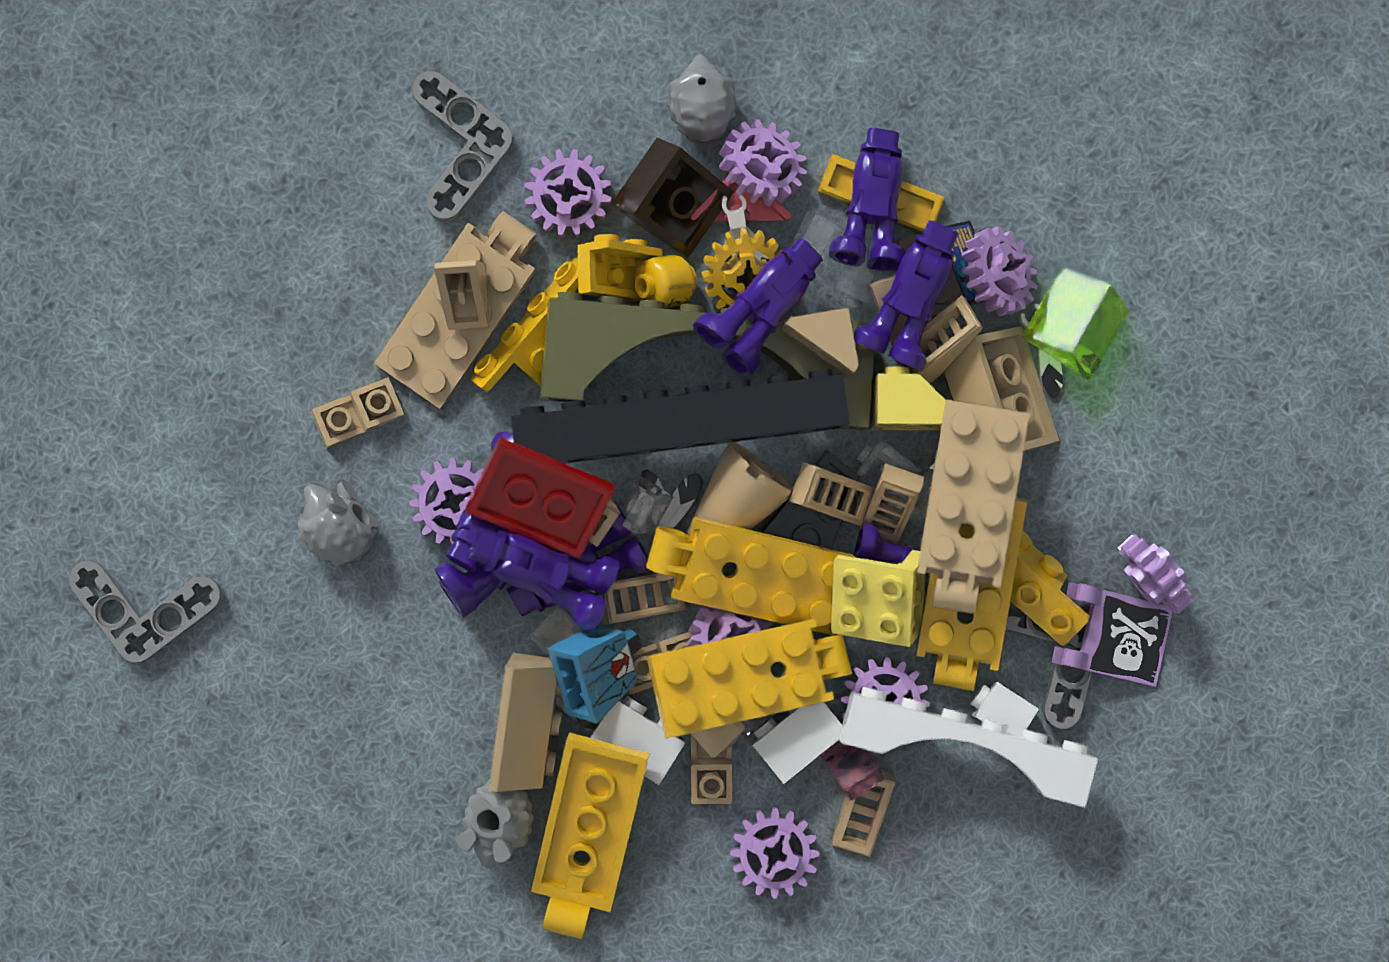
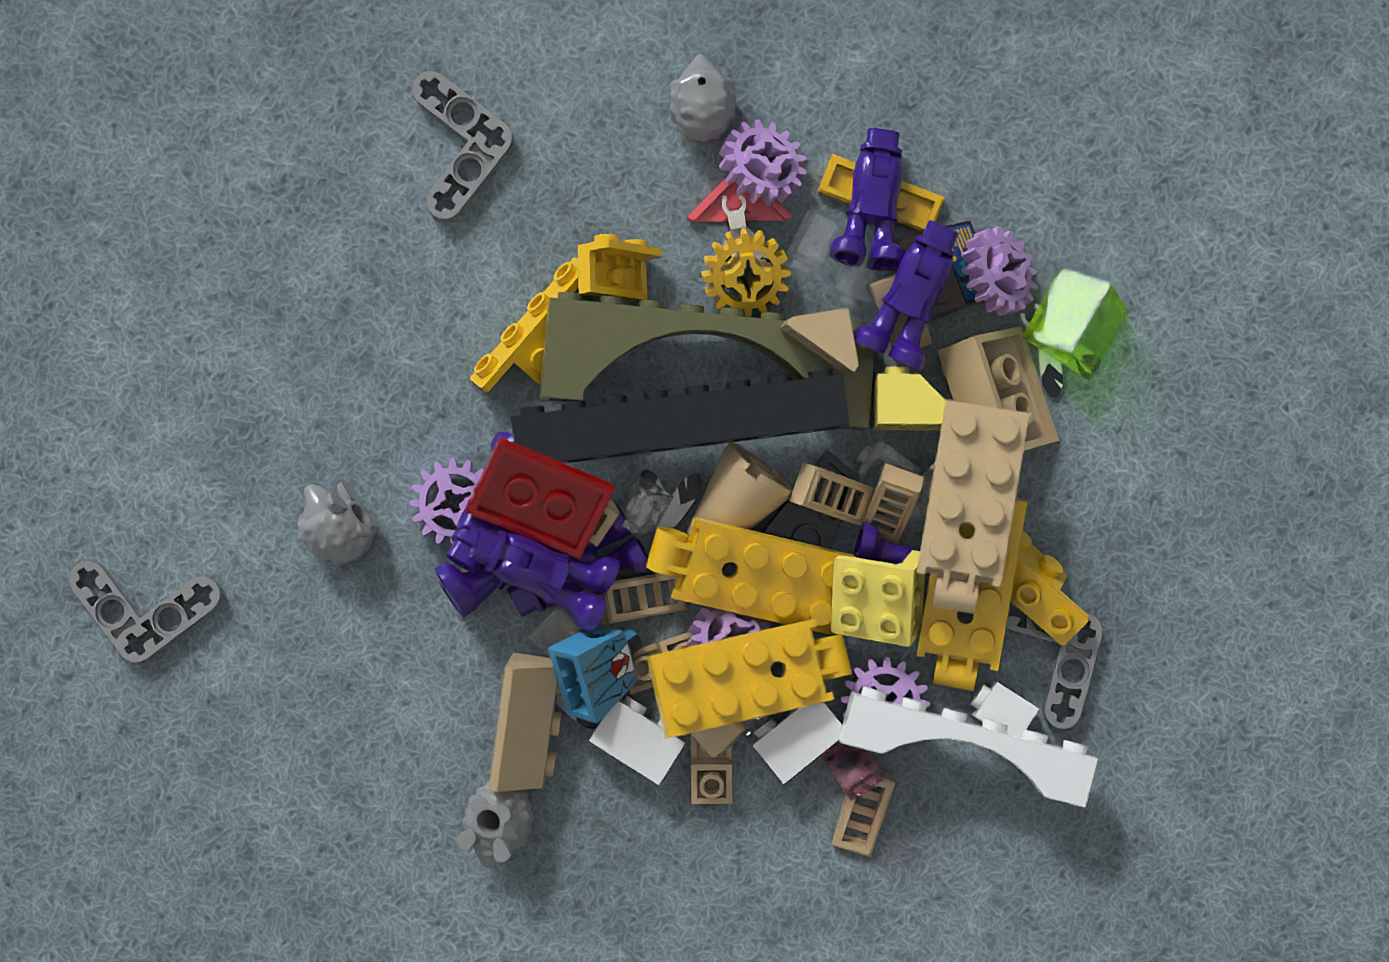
tan slope [311,377,404,449] -> none
tan hinge [374,211,537,409] -> none
tan slope [434,260,489,330] -> none
lavender gear [524,149,612,238] -> none
yellow hinge [531,733,650,940] -> none
dark brown slope [611,138,734,258] -> none
yellow head [635,255,697,309] -> none
dark purple piece [693,238,823,377] -> none
lavender gear [730,807,820,899] -> none
tan slope [911,296,983,383] -> none
flag [1051,582,1173,687] -> none
lavender gear [1117,534,1194,614] -> none

